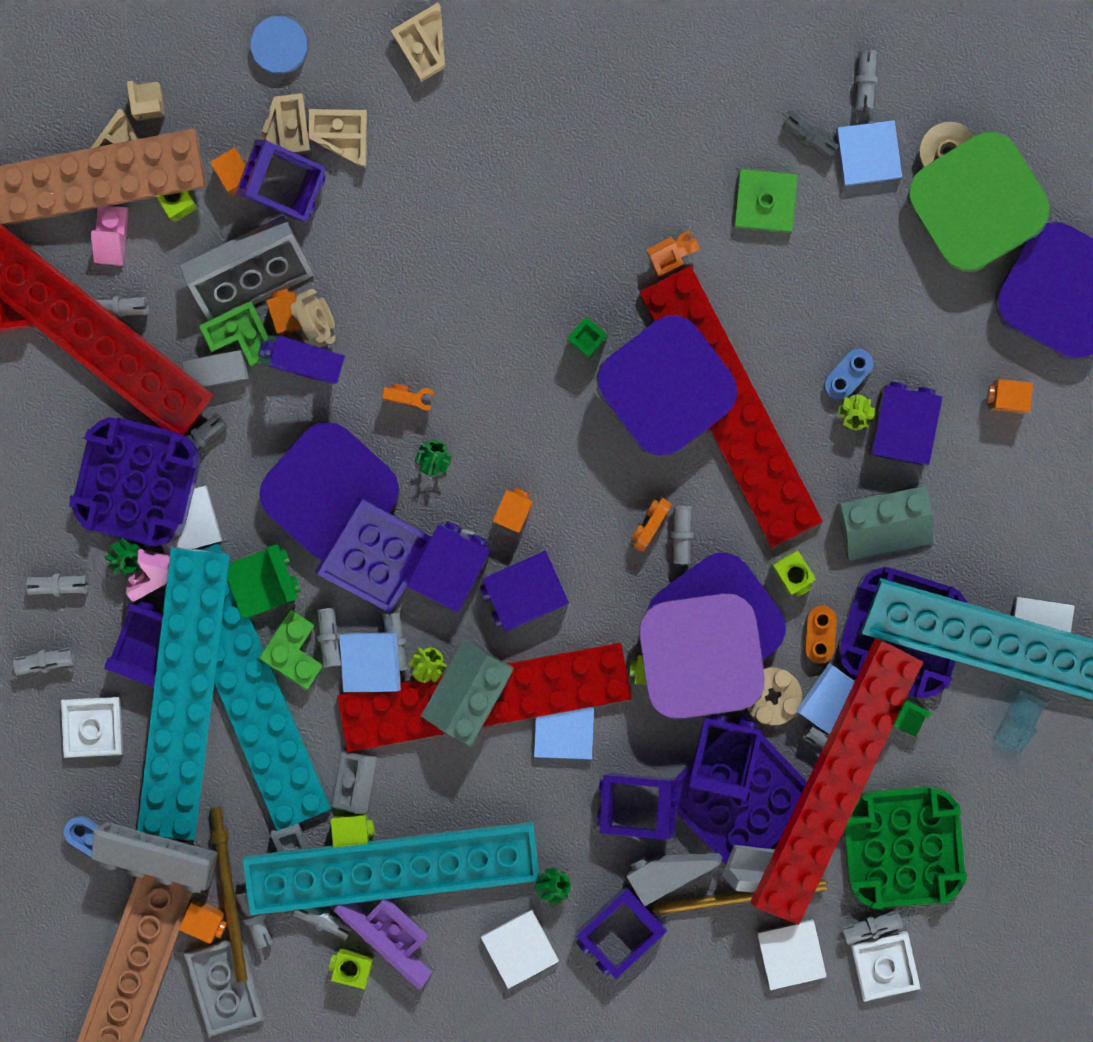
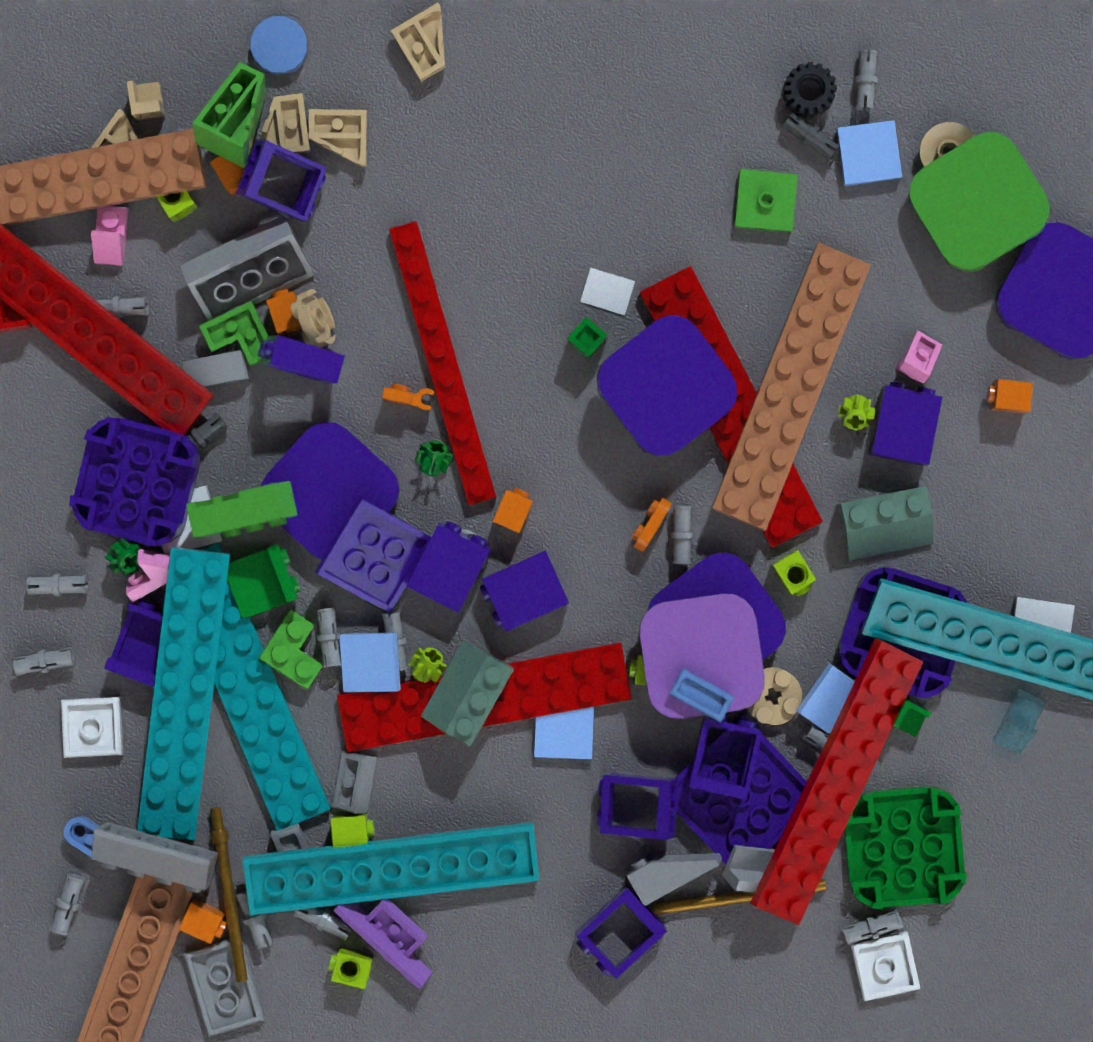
white tile [481,909,559,989] -> none
green gear [535,868,571,905] -> none
orange plate [646,231,700,277] -> none
white tile [757,919,827,990] -> none
orange plate [804,605,837,663] -> none
medium blue plate [824,349,873,400] -> none
none -> light grey pin [49,873,85,935]
none -> bright green wedge [186,481,297,538]
none -> bright green wedge [192,62,266,168]
none -> red plate [389,221,497,506]
none -> white sticker [580,268,635,315]
none -> medium blue tile [669,668,735,723]
none -> nougat plate [711,242,871,531]
none -> black tyre [783,62,837,118]
none -> bright pink slope [896,331,942,384]

